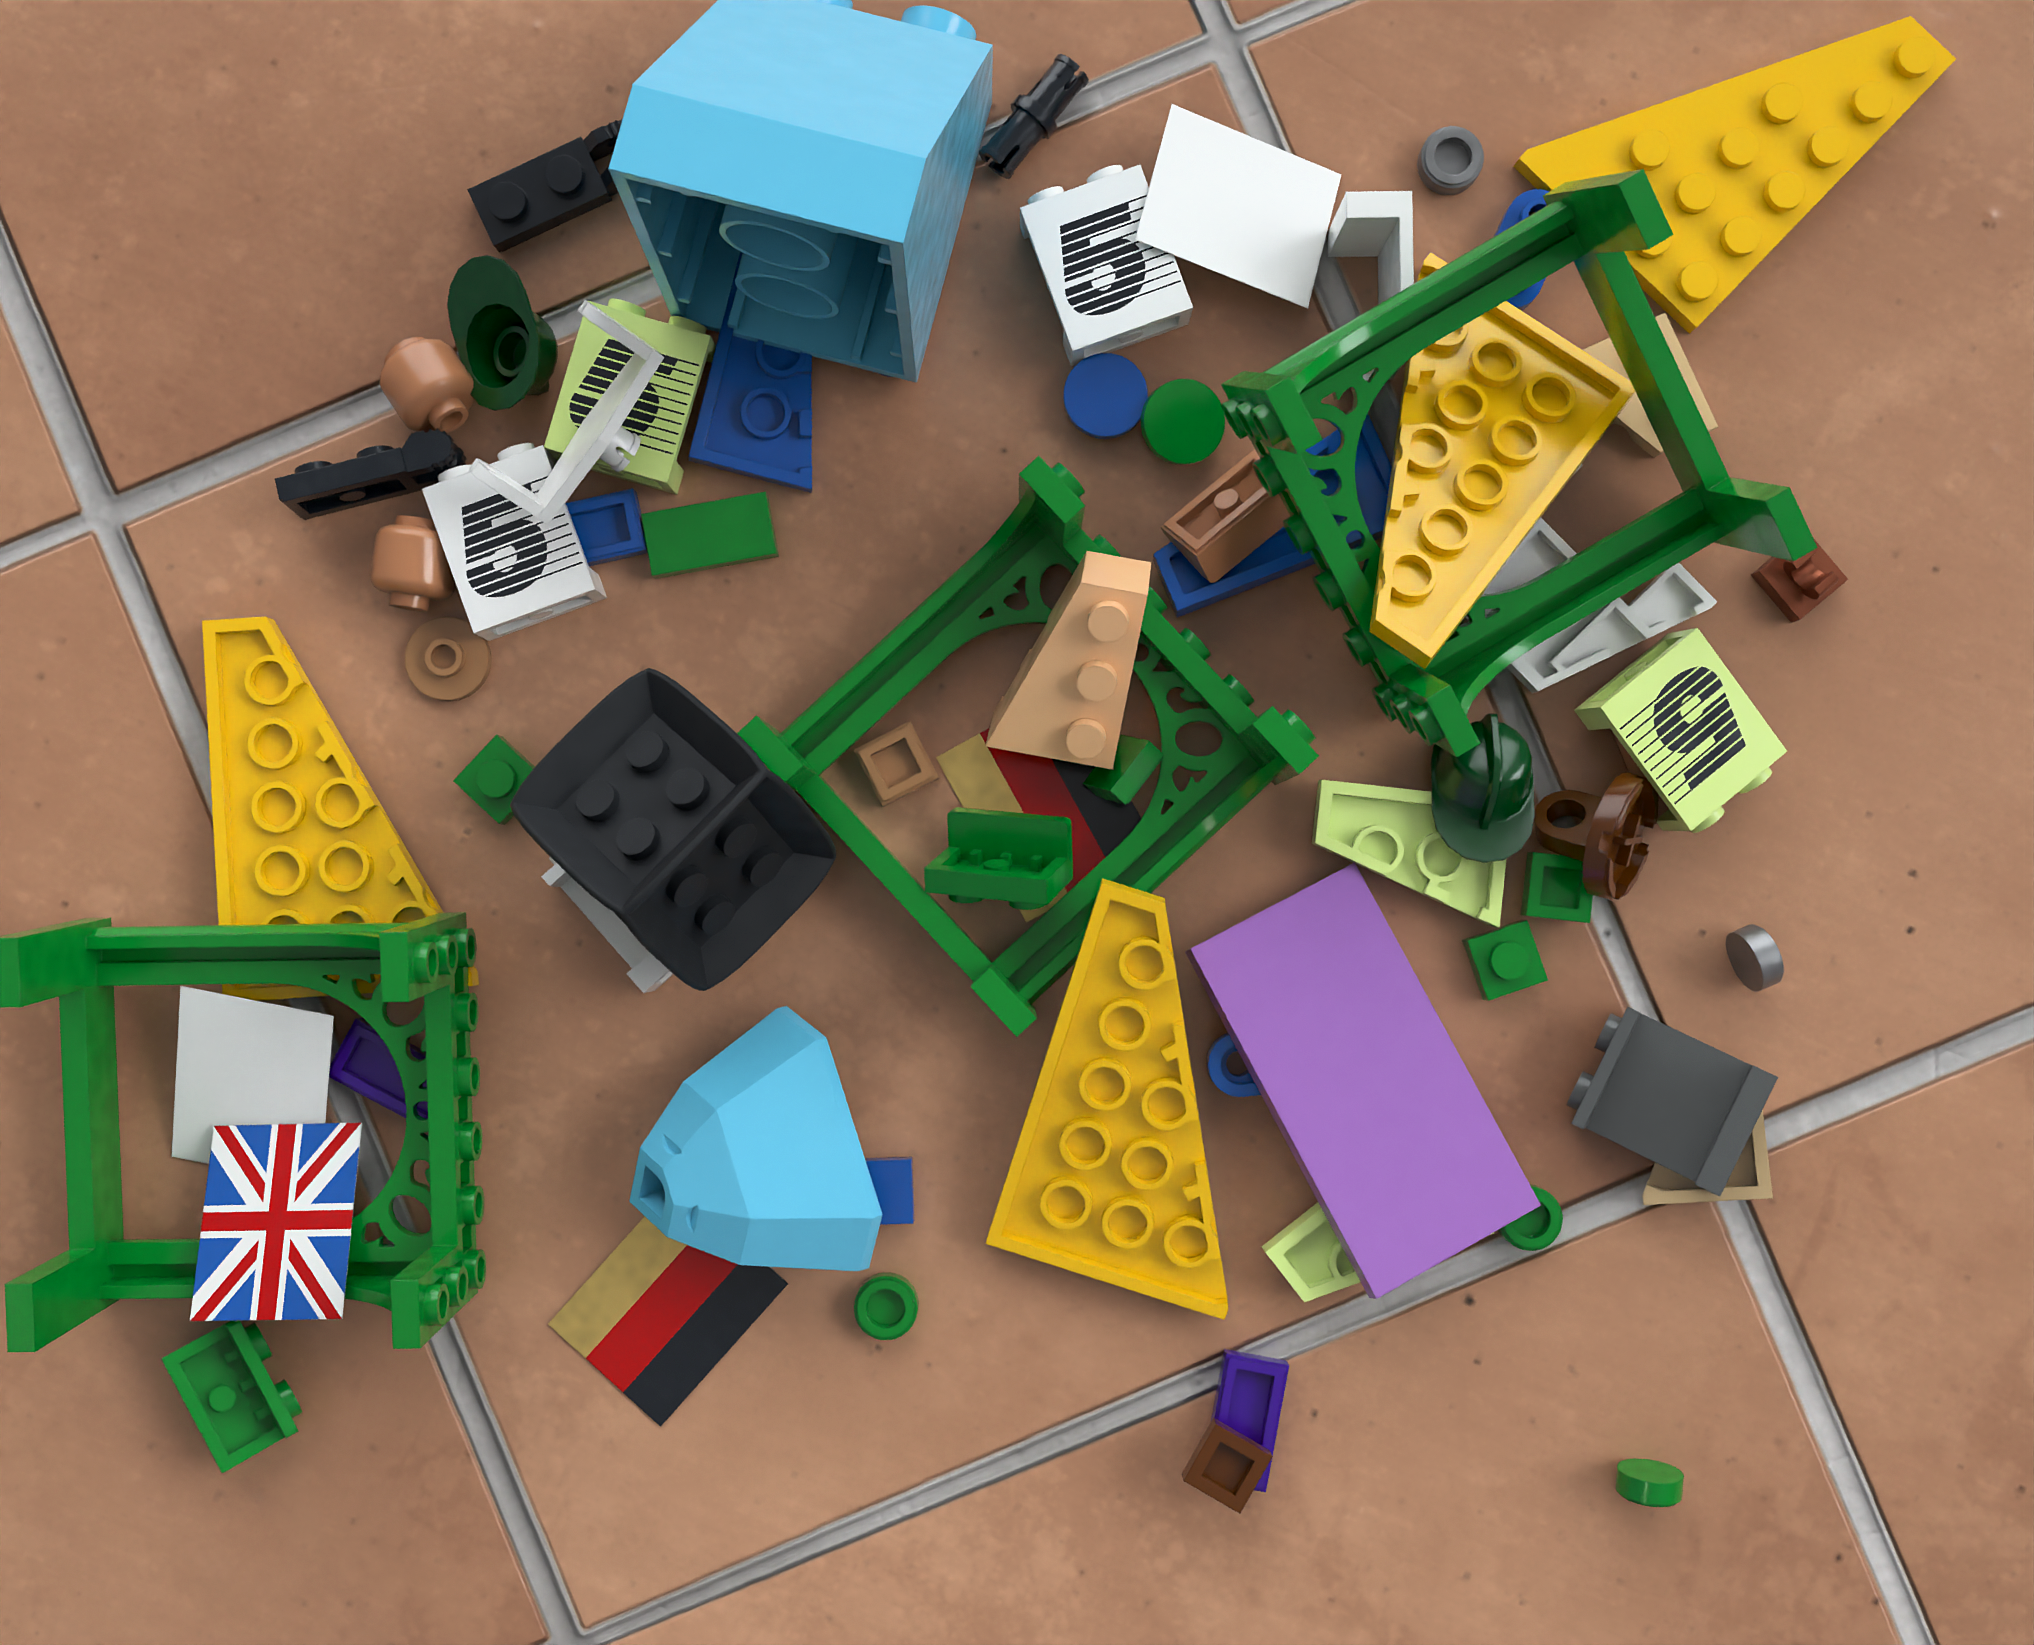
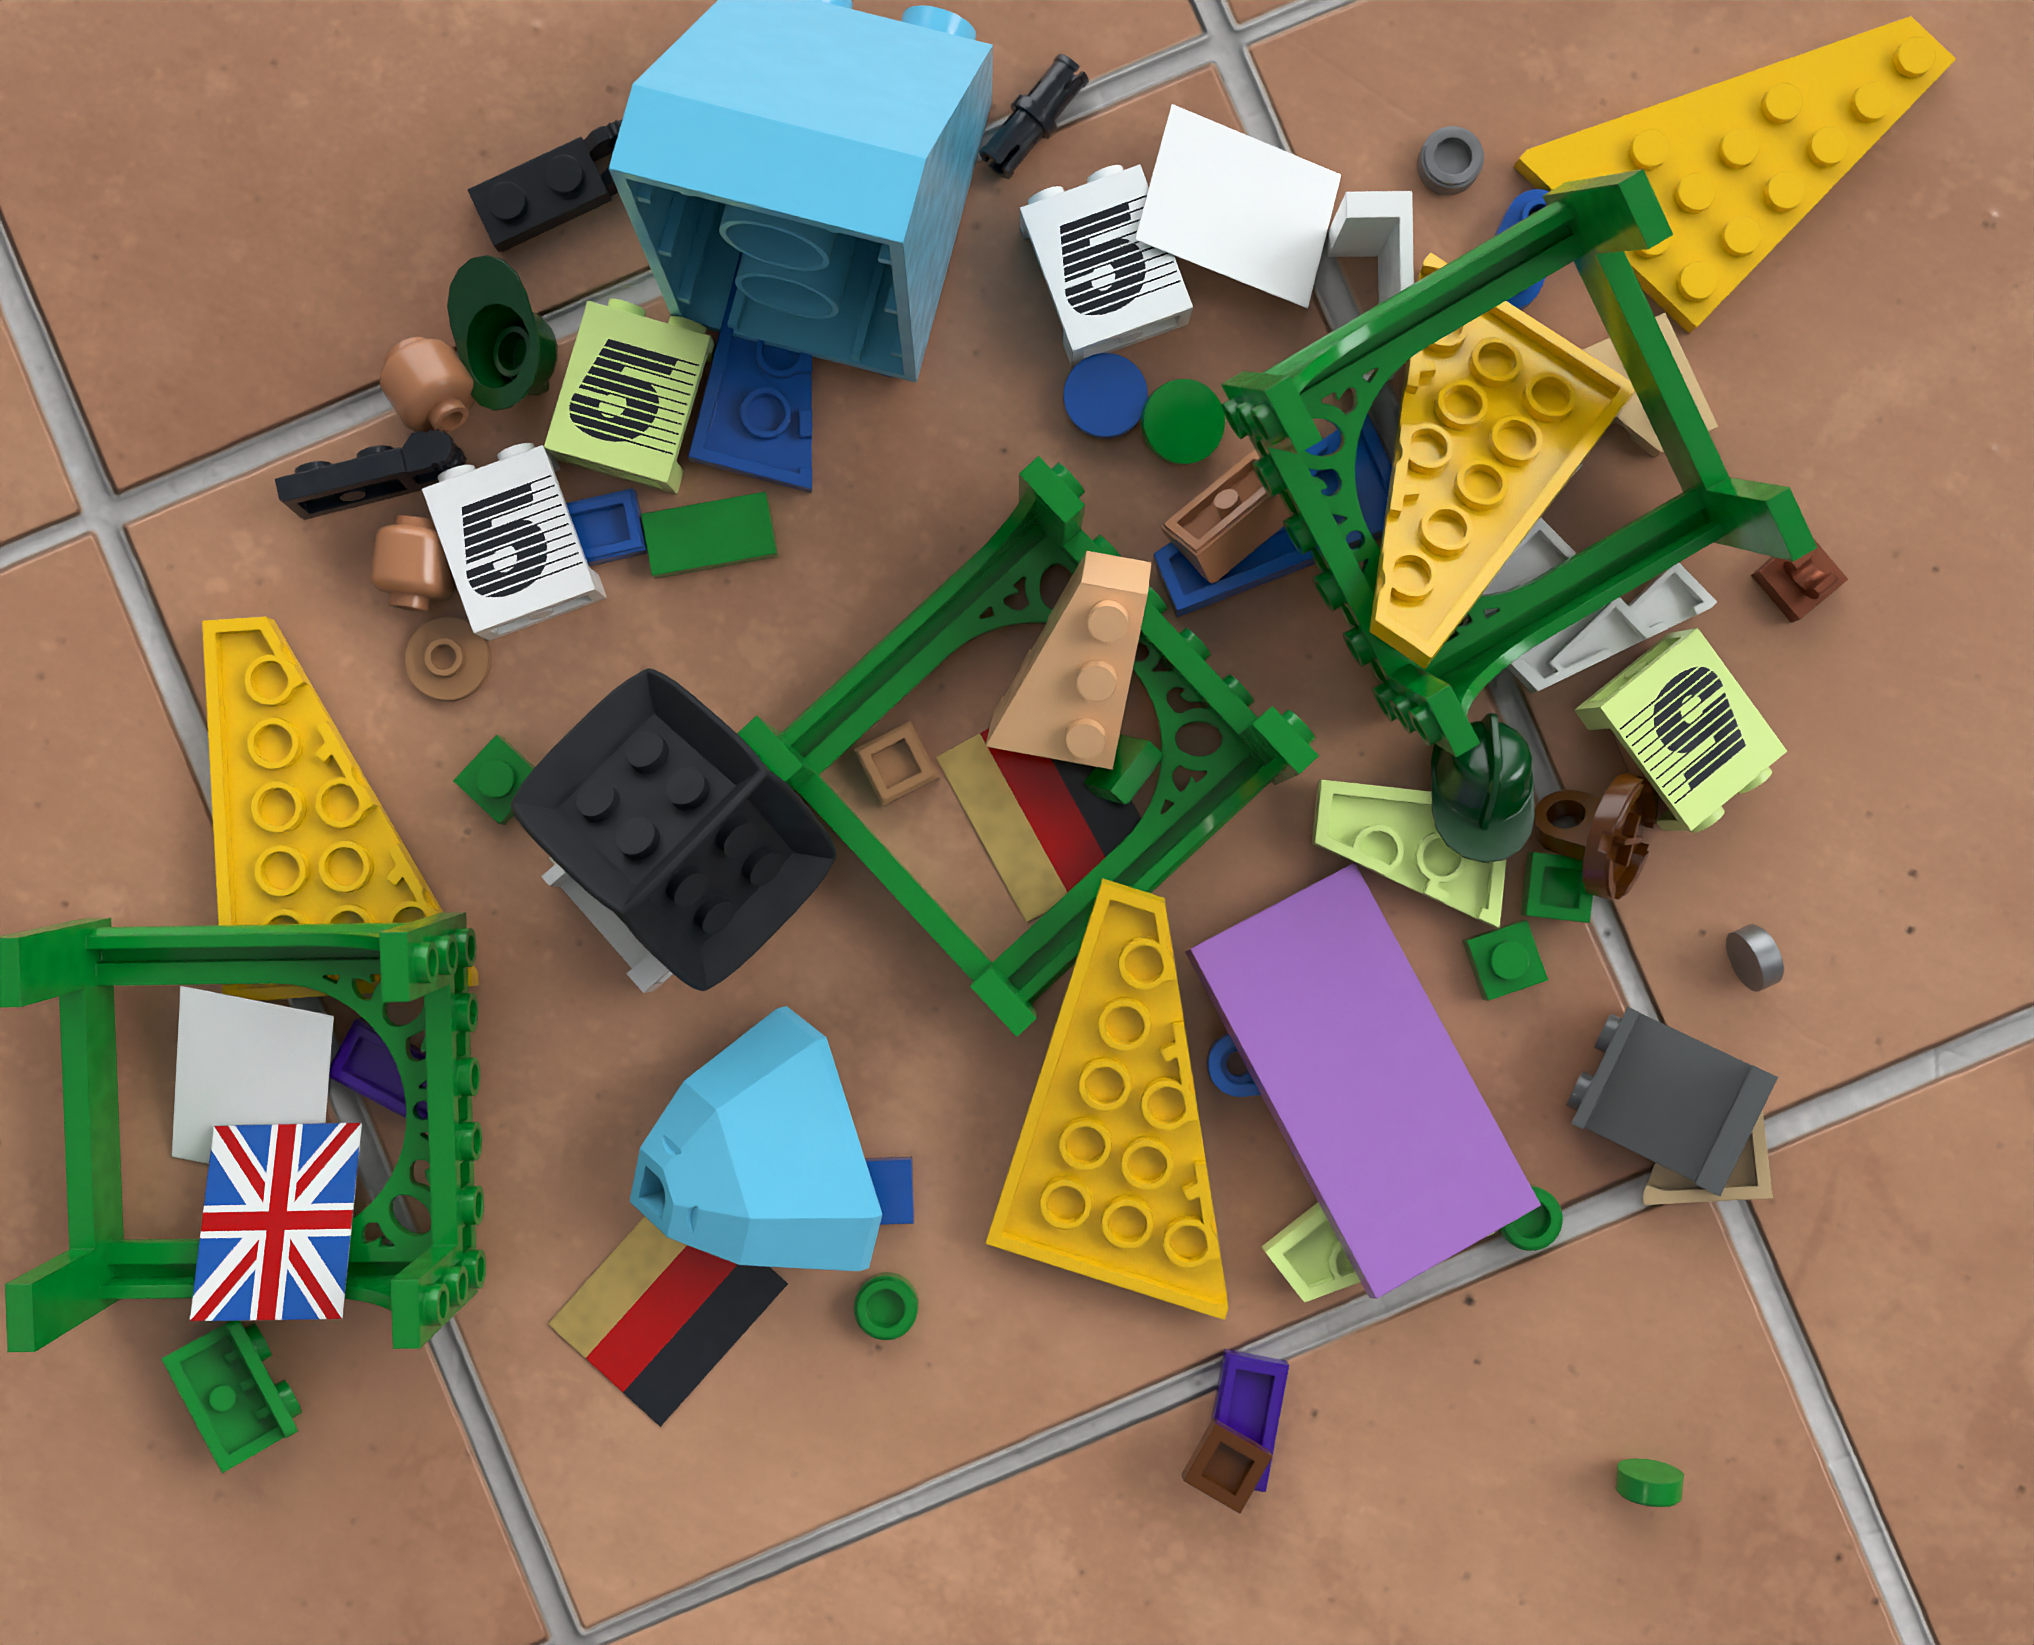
white piece [469,300,664,525] -> none
green bracket [924,807,1073,910] -> none

